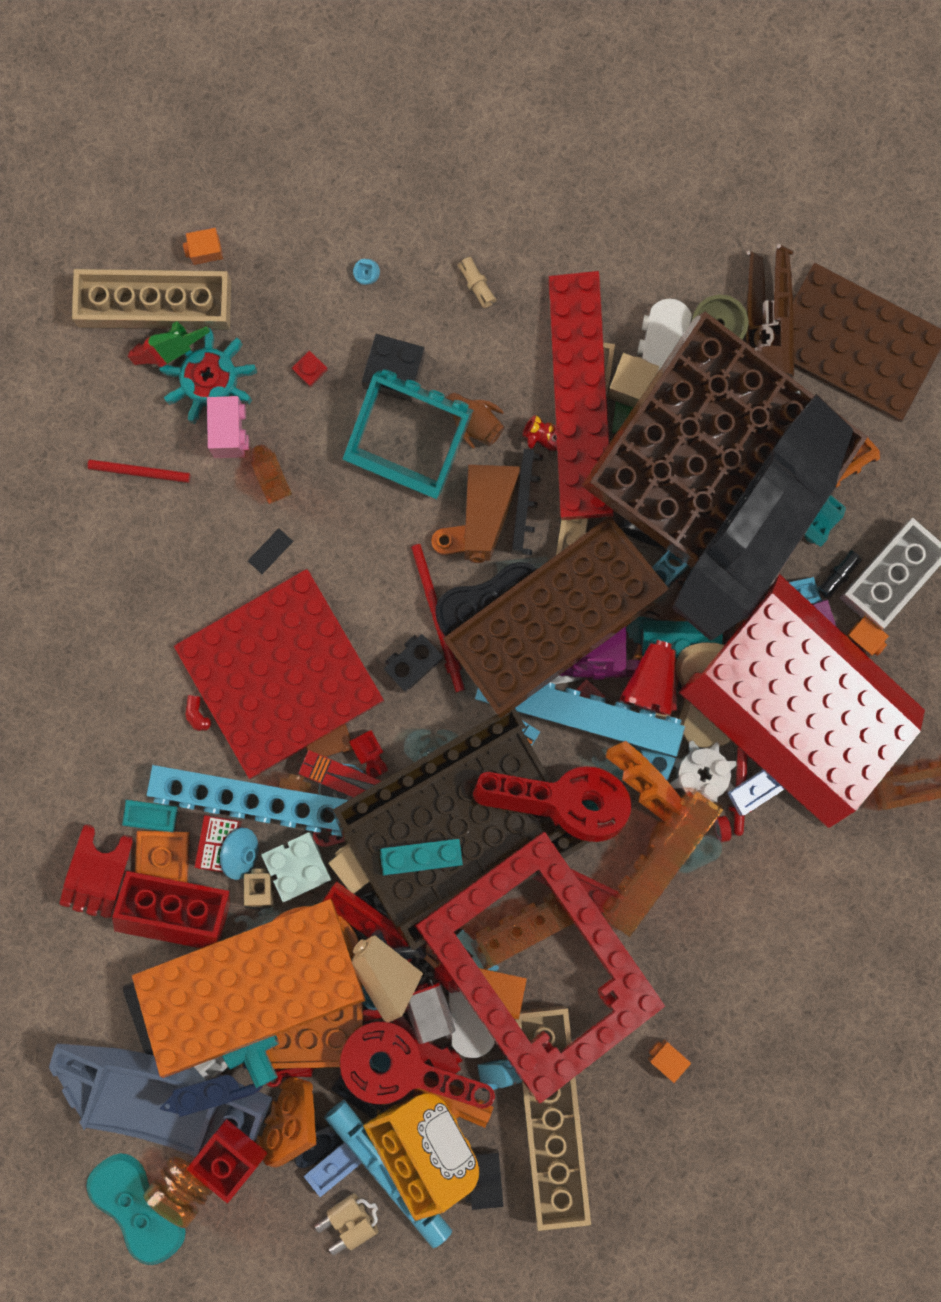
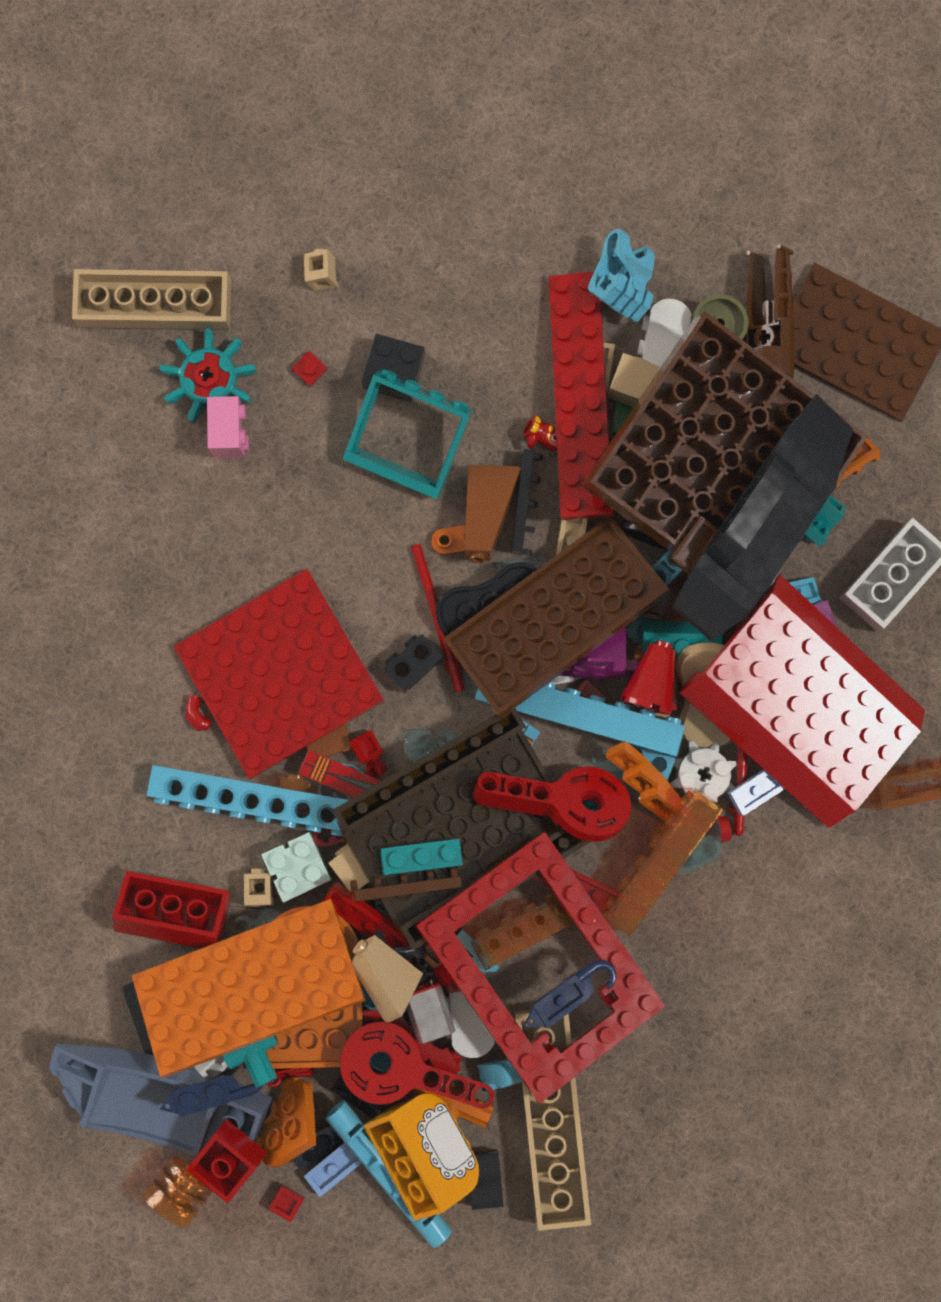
red piece [59,824,133,918] -> none
teal plate [86,1153,186,1265] -> none
red bar [88,459,191,483] -> none
teal tile [122,800,178,832] -> none
green animal [127,321,210,367] -> none
orange tile [135,831,190,883] -> none
orange brick [183,228,223,265] -> none
slope [194,815,245,872] -> none
medium azure dish [220,828,258,880] -> none
black sticker [248,528,294,574] -> none
clear orange brick [251,445,292,504] -> none
tan piece [315,1193,379,1256] -> none
medium azure tile [353,259,380,285] -> none
dark orange animal [446,392,505,449] -> none
tan pin [458,257,497,308] -> none
orange slope [479,968,527,1020] -> none
orange brick [648,1039,691,1083] -> none
black pin [817,550,862,599] -> none
orange brick [846,616,889,657] -> none
none -> red plate [268,1184,305,1223]
none -> tan brick [304,249,338,291]
none -> reddish brown hinge [350,867,462,902]
none -> dark blue plate [524,960,617,1028]
none -> medium azure piece [588,229,655,322]
none -> reddish brown tile [669,516,718,575]

